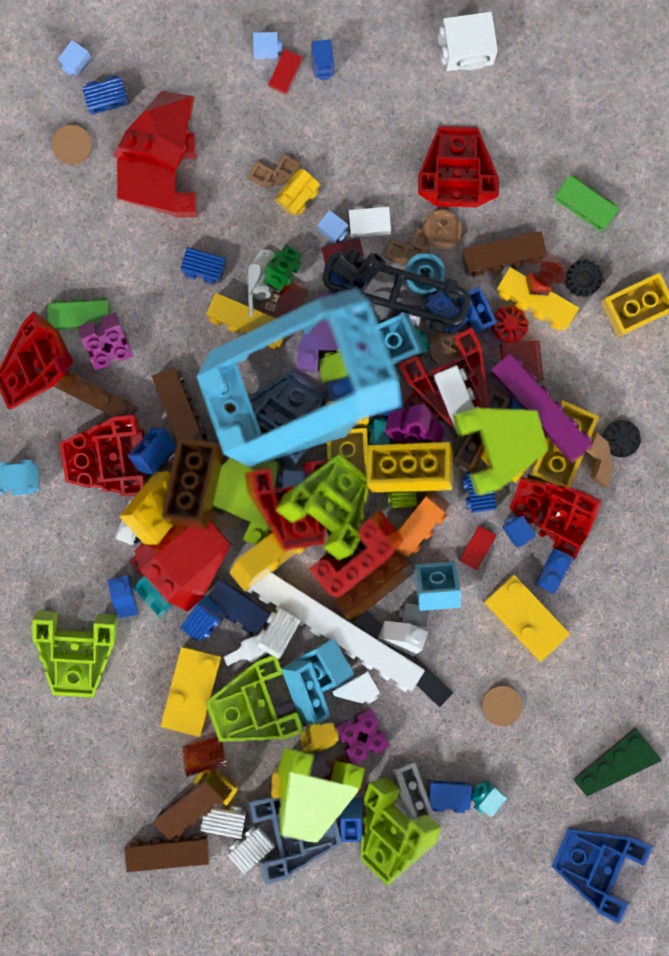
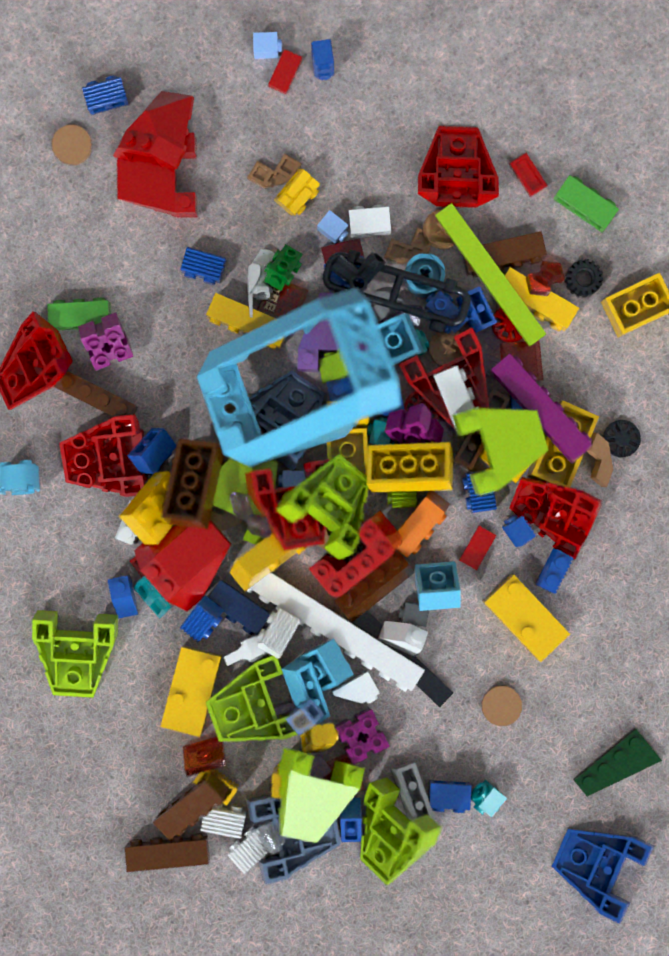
light blue brick [58,40,91,77] -> none
reddish brown brick [152,367,207,441] -> none
white brick [438,12,498,71] -> none
none -> tile [230,492,271,538]
none -> clear brick [247,818,286,855]
none -> medium blue brick [286,698,323,735]
none -> lime tile [435,203,546,347]
none -> red tile [509,152,548,198]

